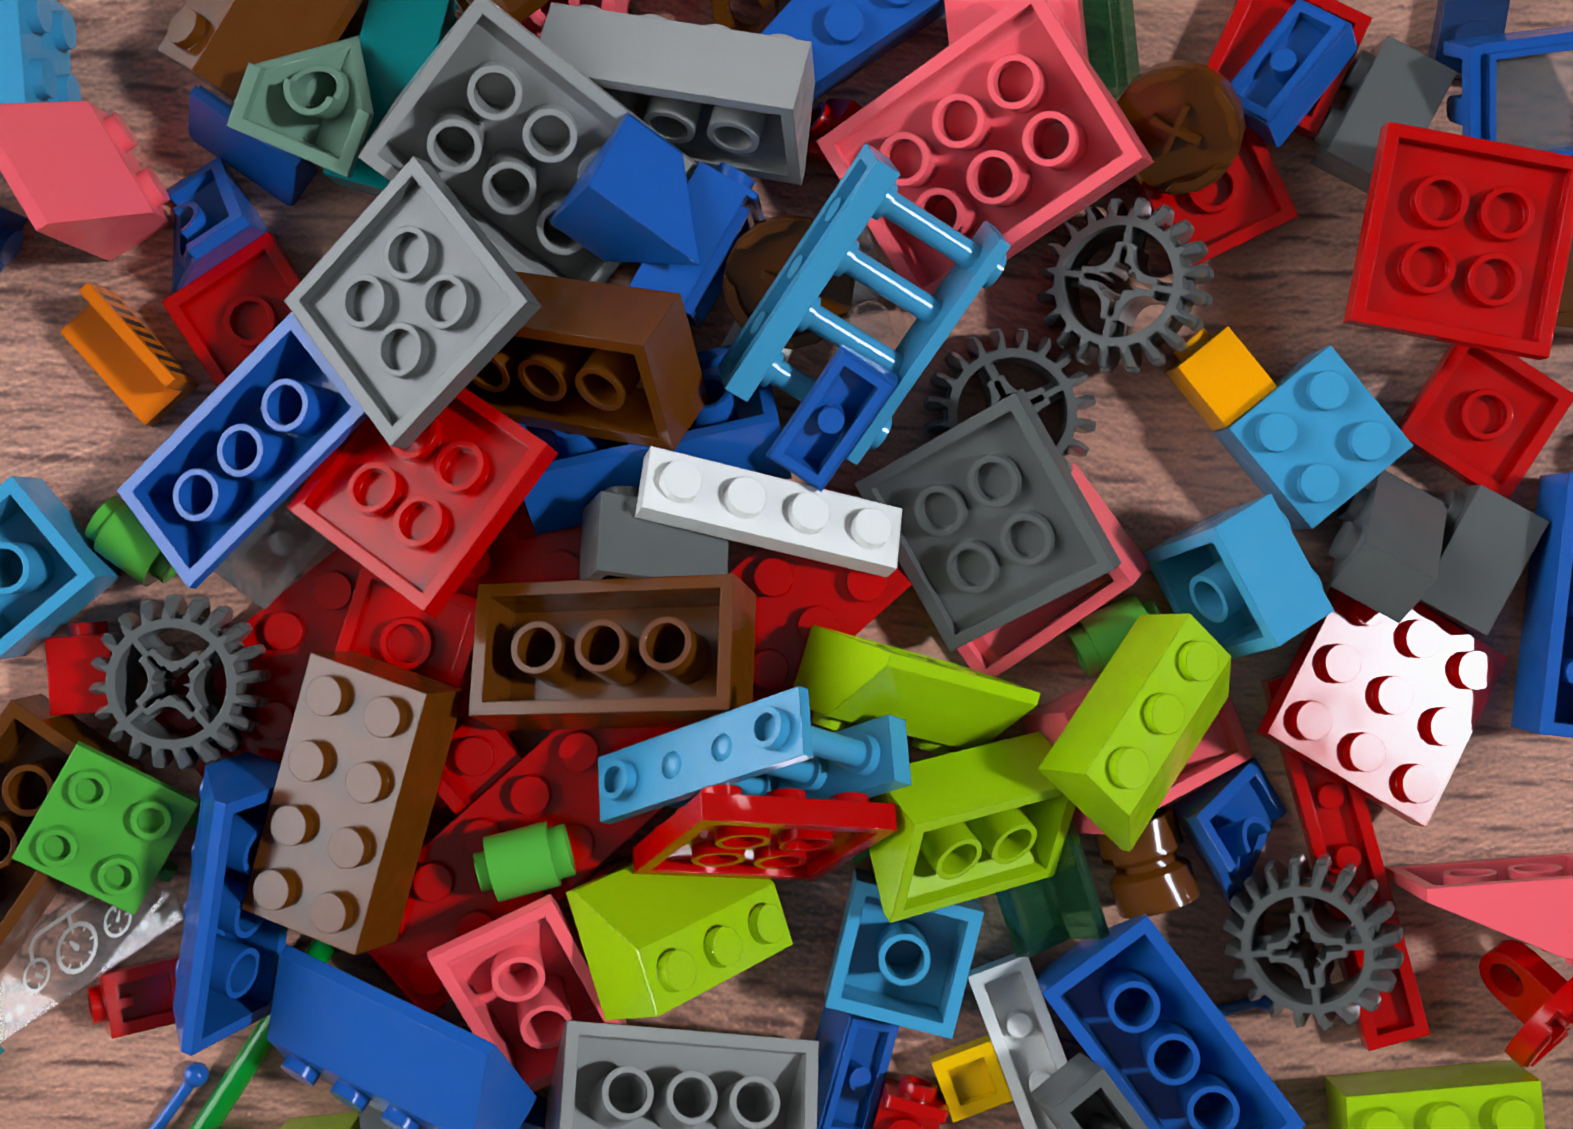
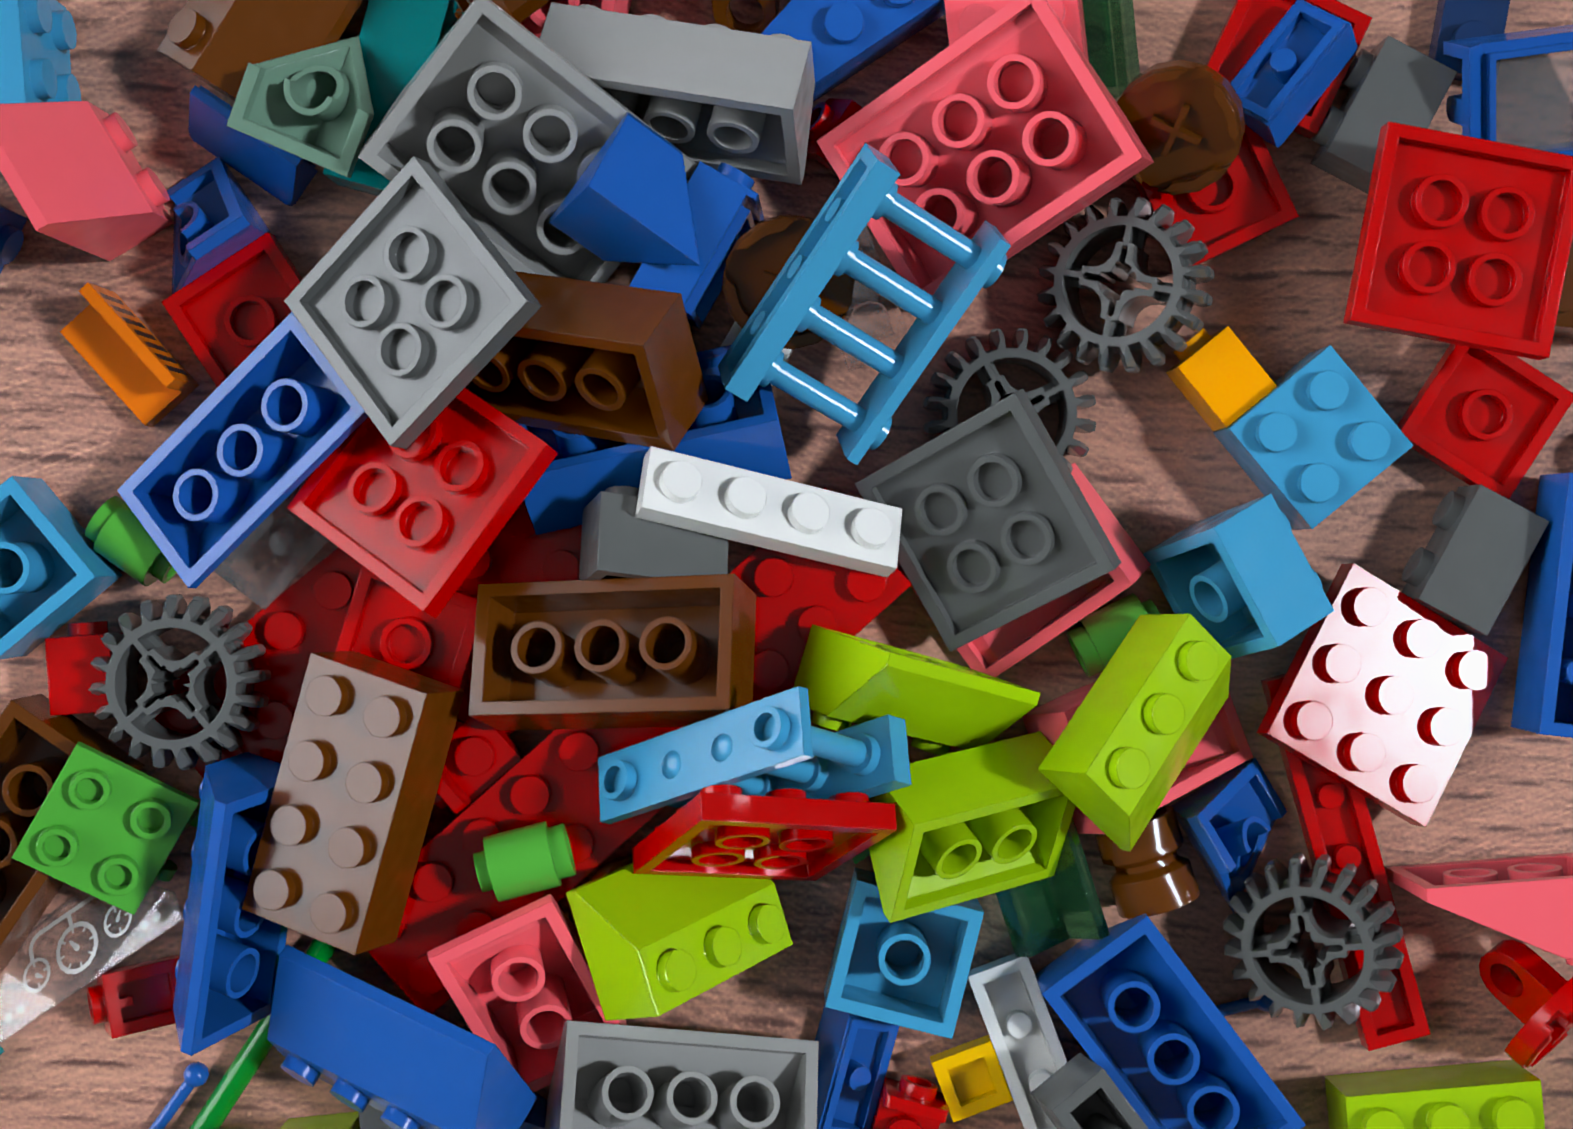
blue slope [766,344,898,492] -> none
dark grey brick [1329,470,1448,623] -> none

